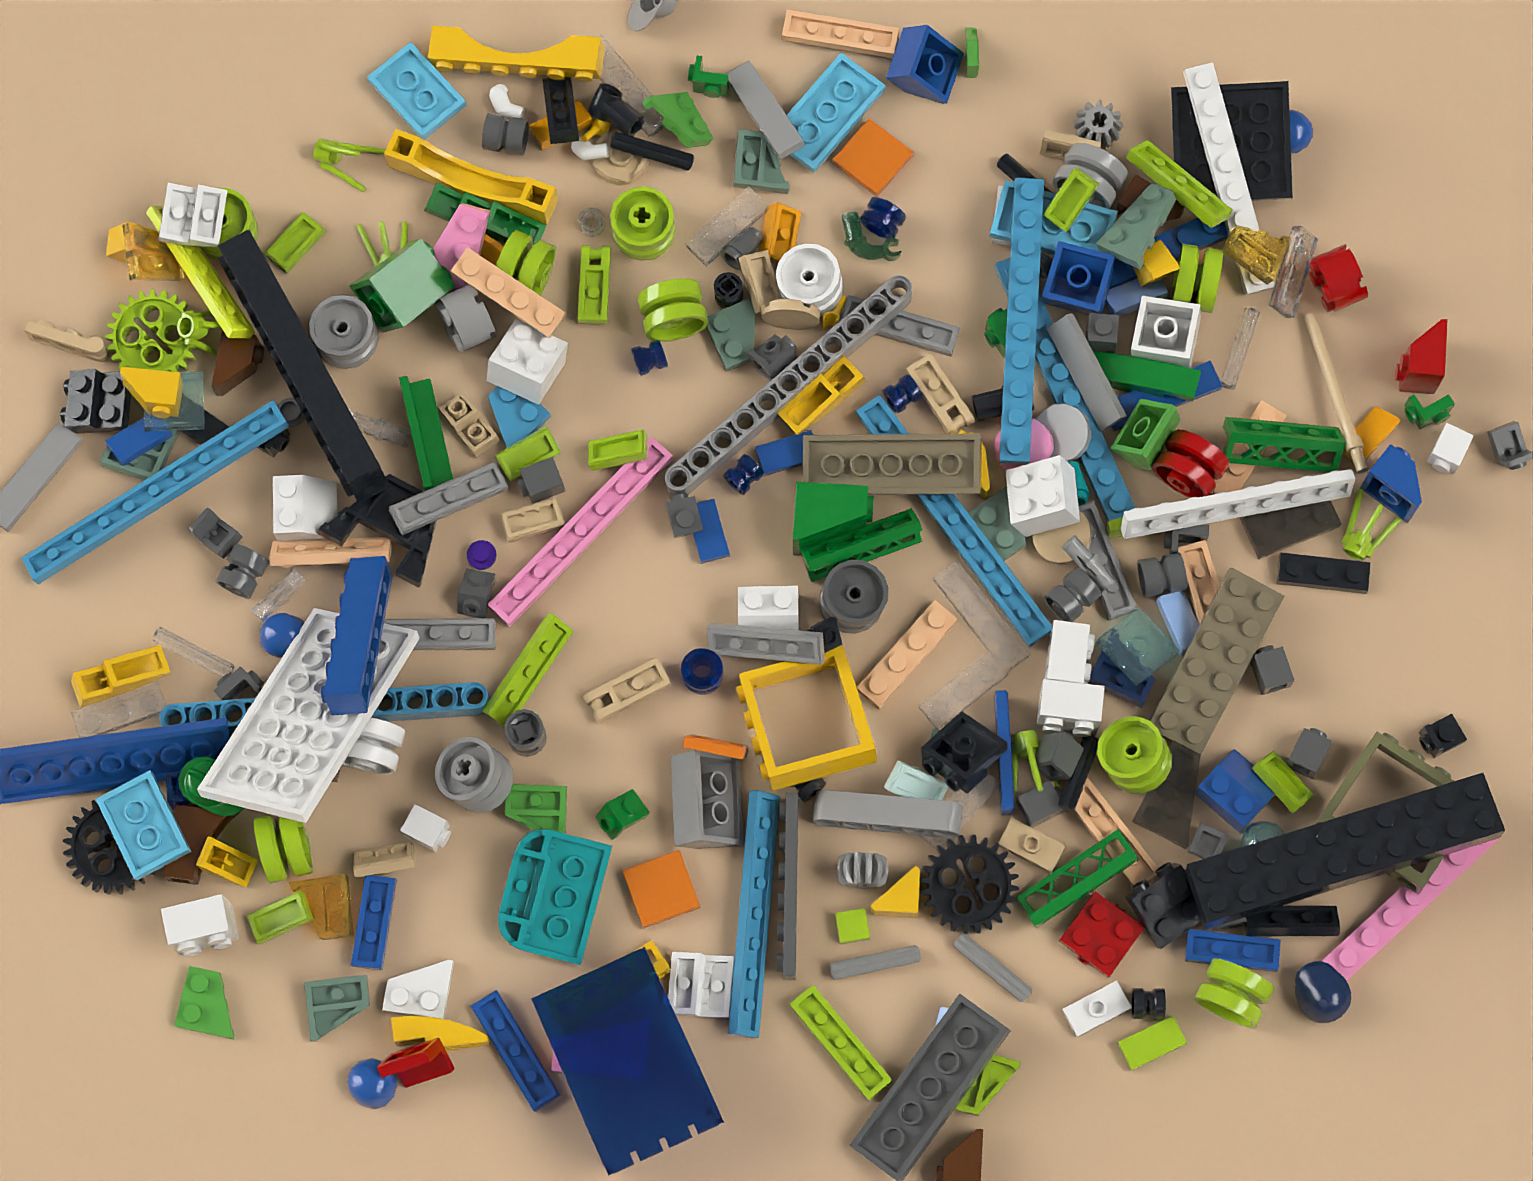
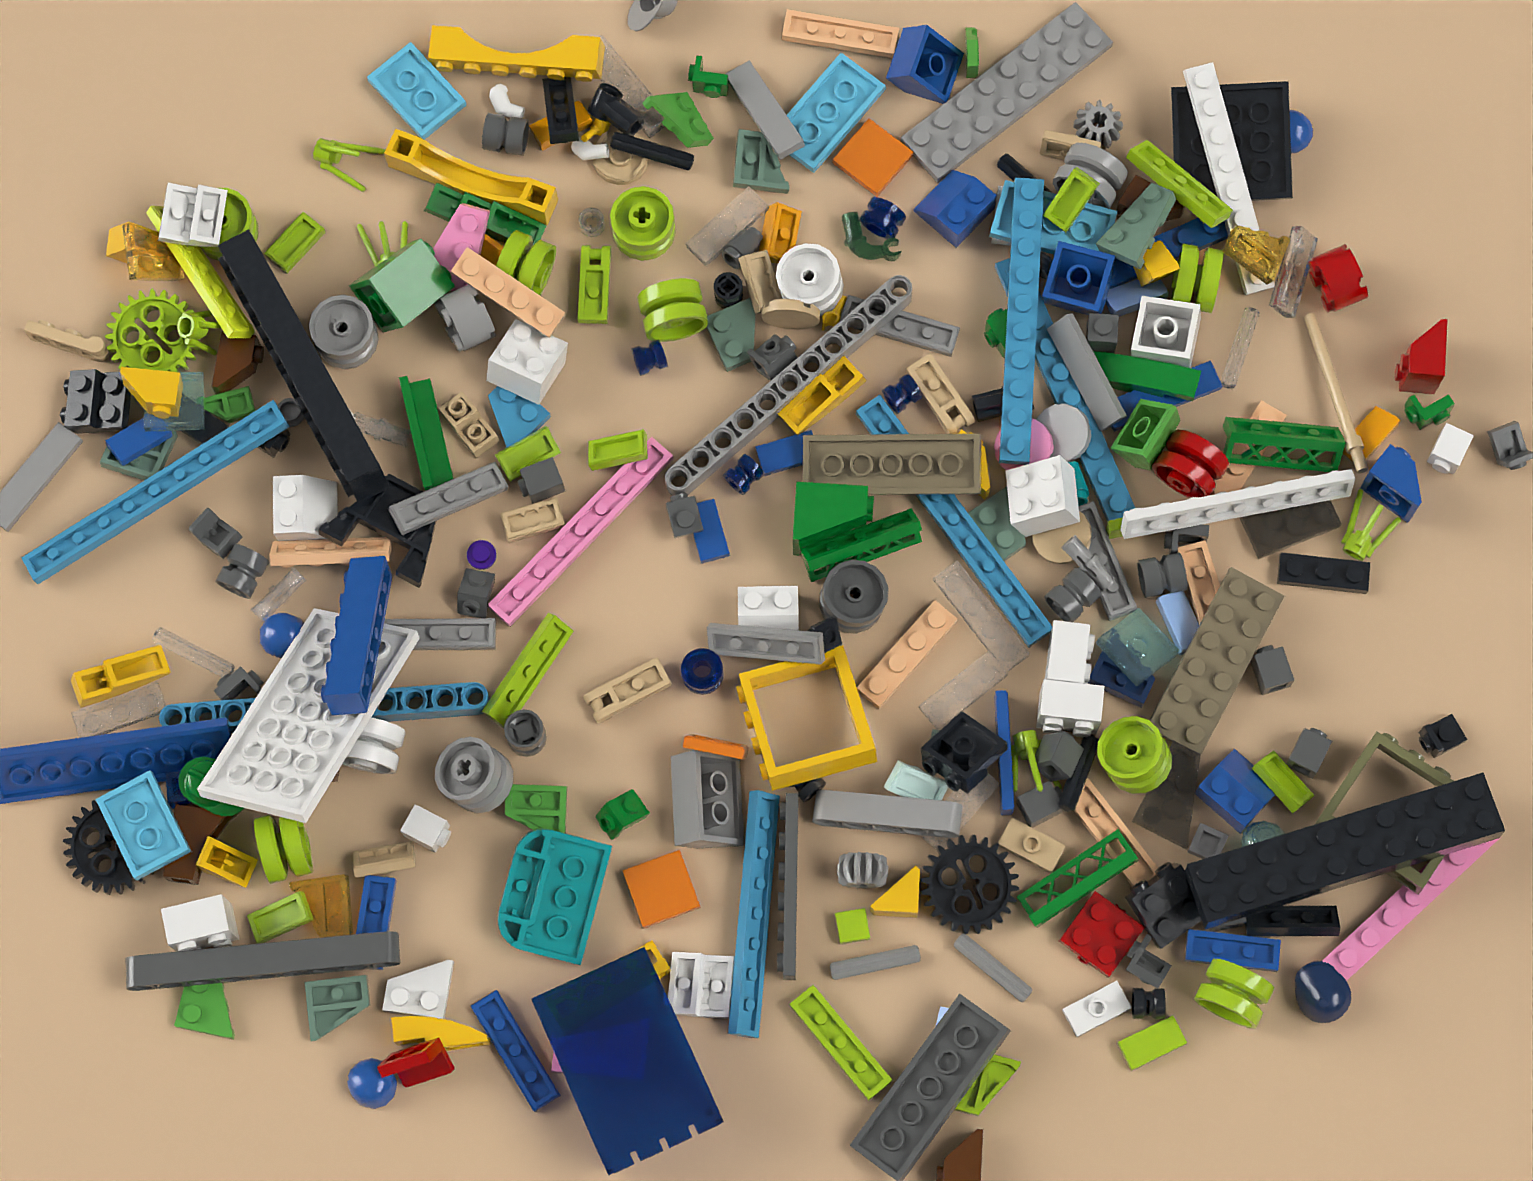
none -> dark grey beam [125,931,400,991]
none -> bright green tile [196,386,256,423]
none -> light grey plate [901,2,1113,183]
none -> blue slope [914,170,997,248]
none -> dark grey bracket [1126,934,1172,989]

